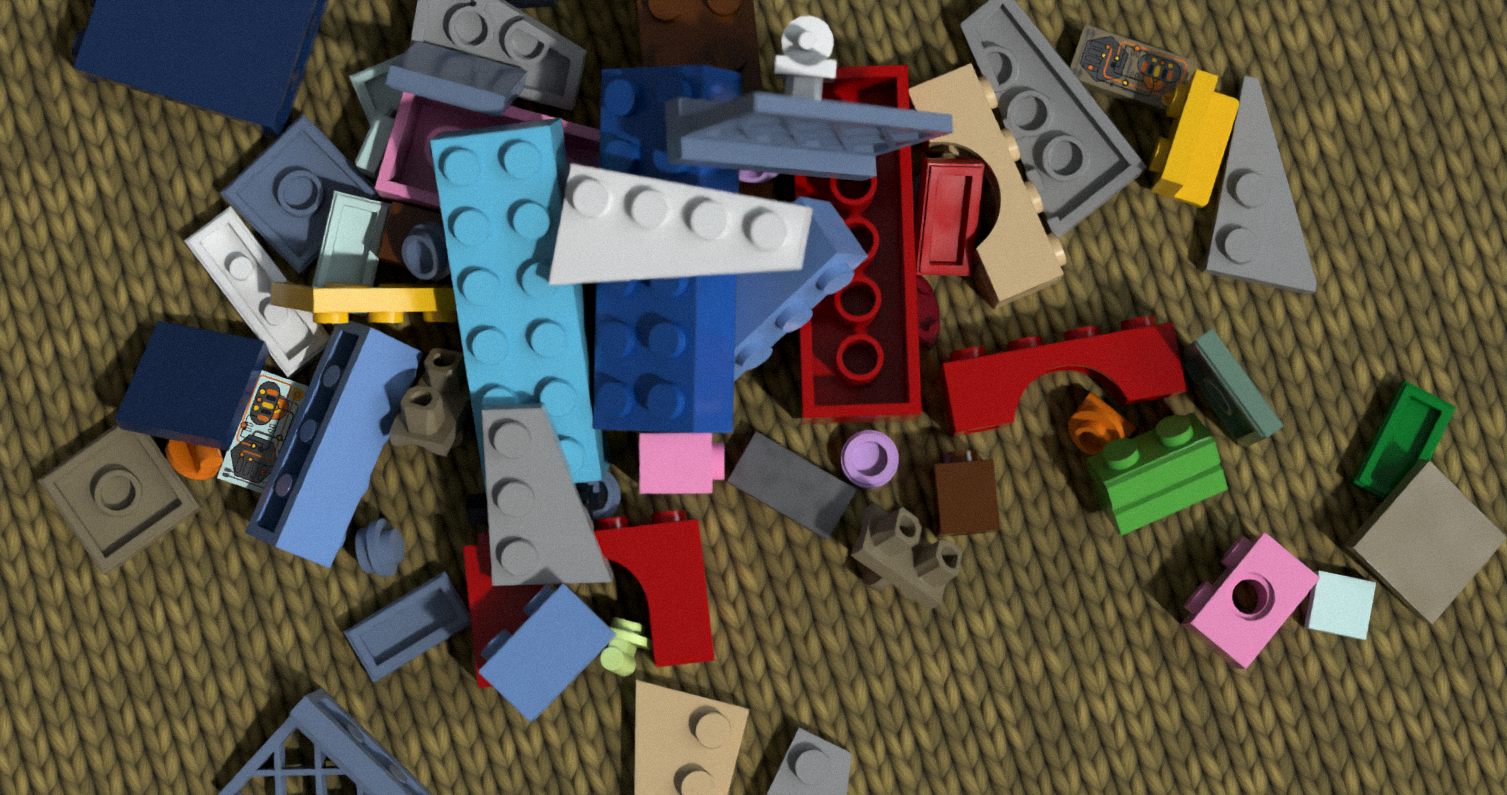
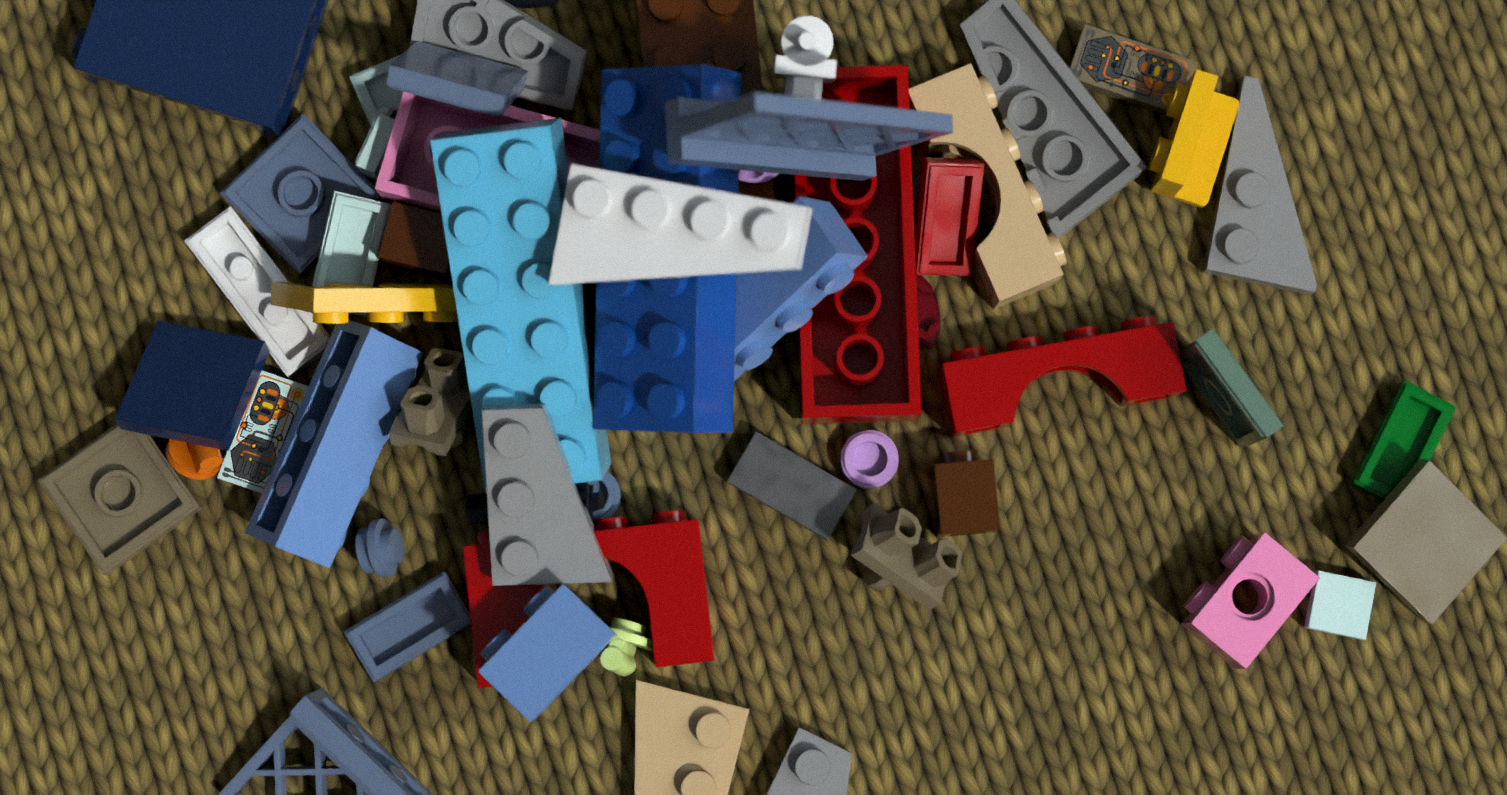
sand blue plate [402,221,451,280] -> none
bright pink brick [639,431,724,494] -> none
orange plate [1068,391,1136,456] -> none
bright green brick [1086,412,1228,536] -> none

